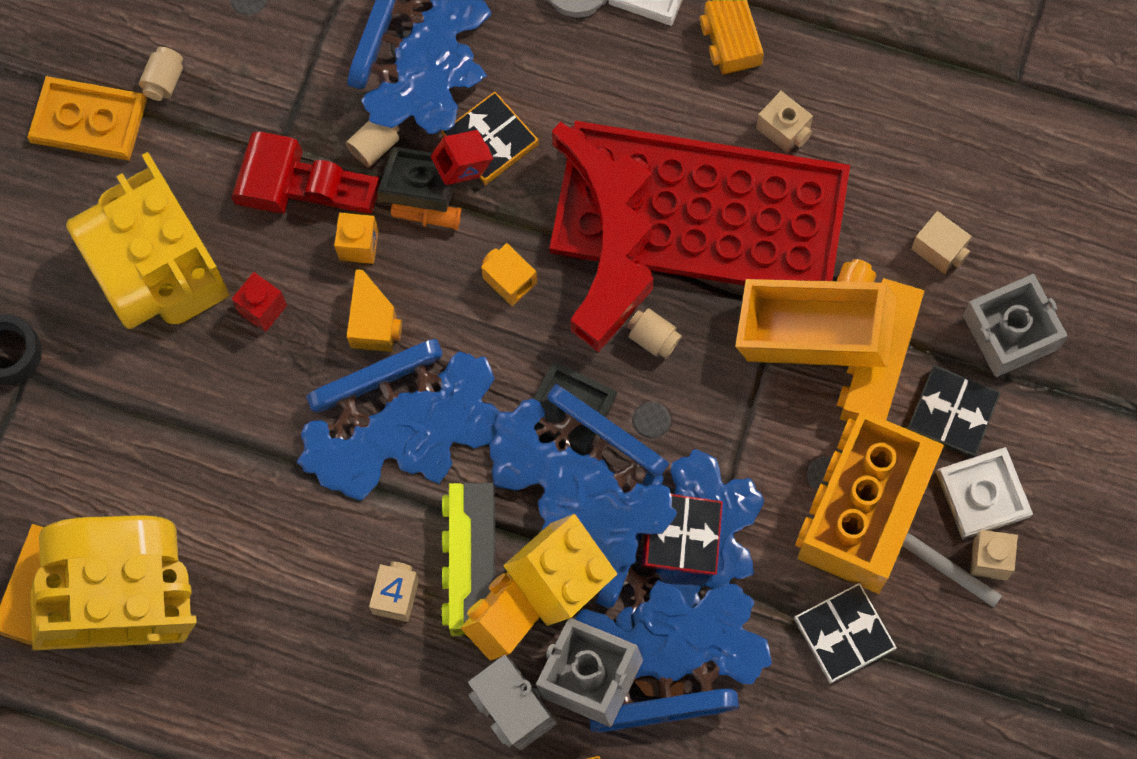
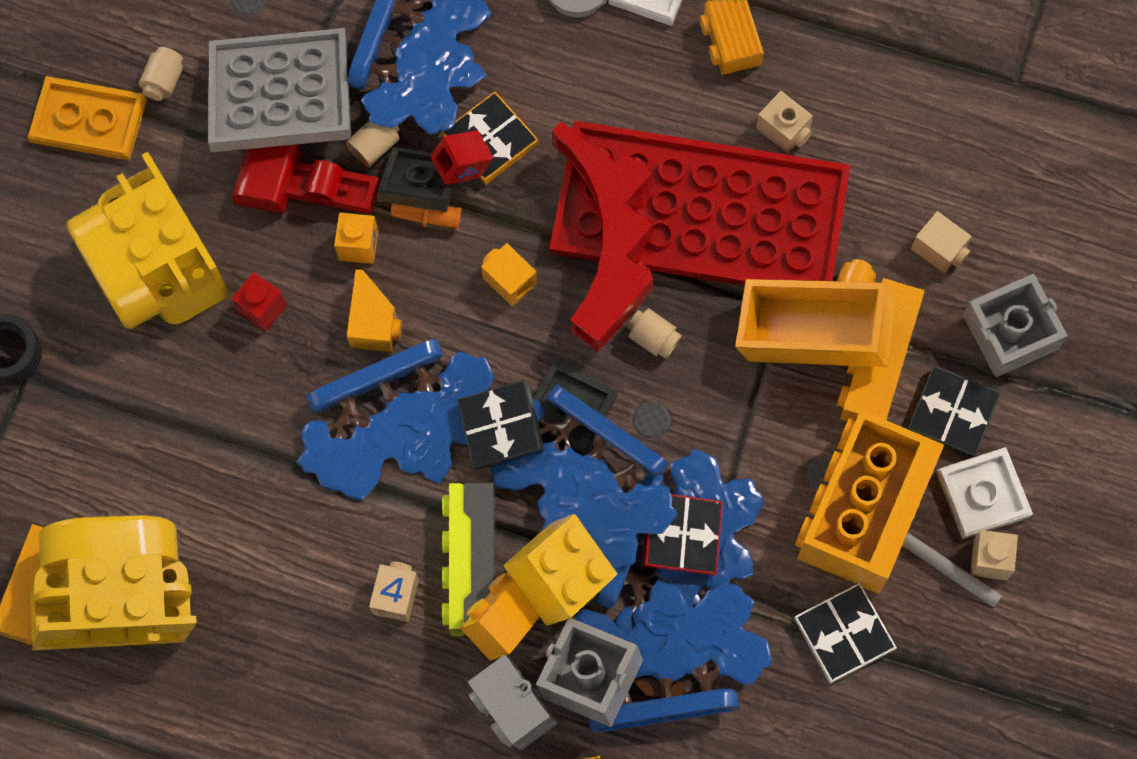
none -> light grey plate [208,28,351,152]
none -> black tile [457,379,545,470]

